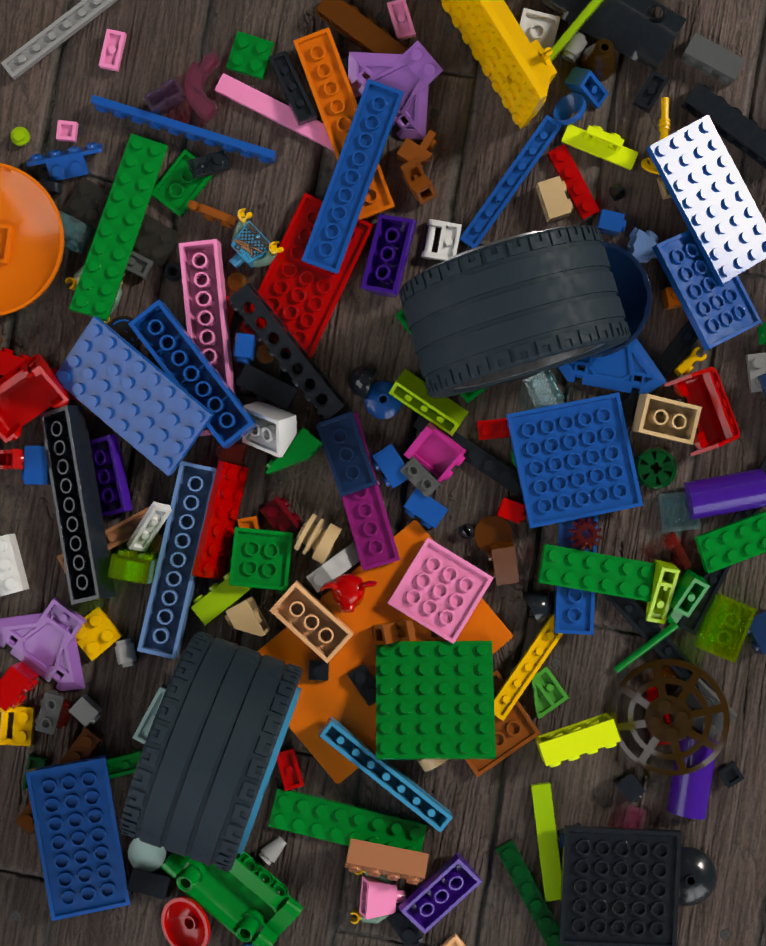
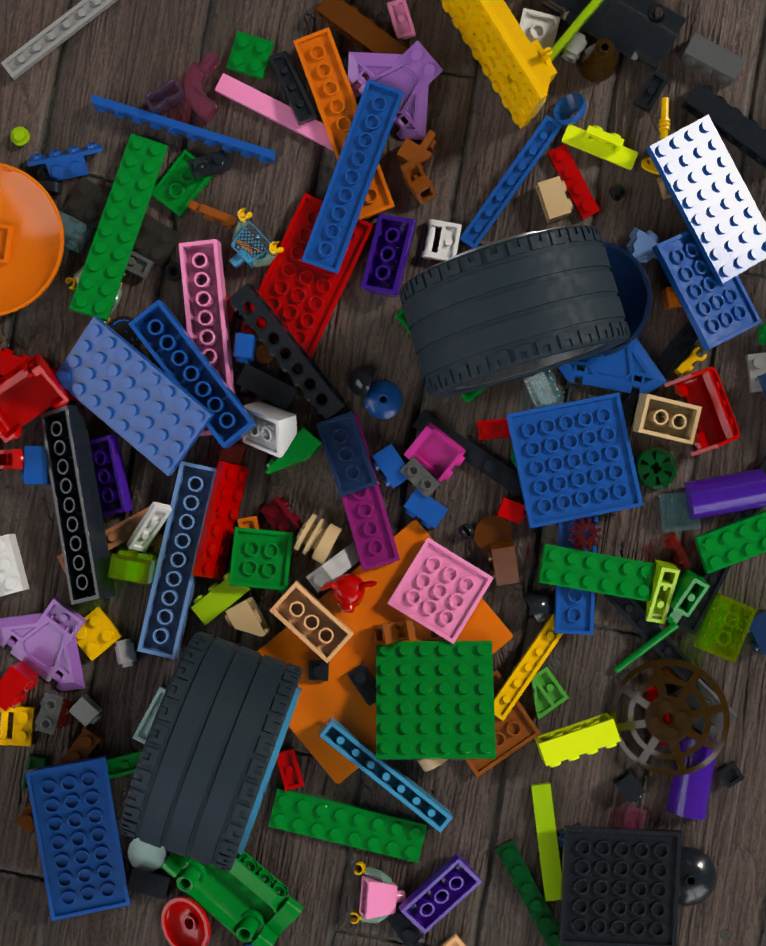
bright pink plate [56,120,79,143] -> none
bright pink plate [99,29,127,72] -> none
clear orange plate [227,272,247,291] -> none
light grey cone [259,836,287,866] -> none
nougat brick [345,838,429,885] -> none
lime brick [389,369,468,436] -> none
blue slope [564,67,609,109] -> none
blue brick [596,209,626,236] -> none

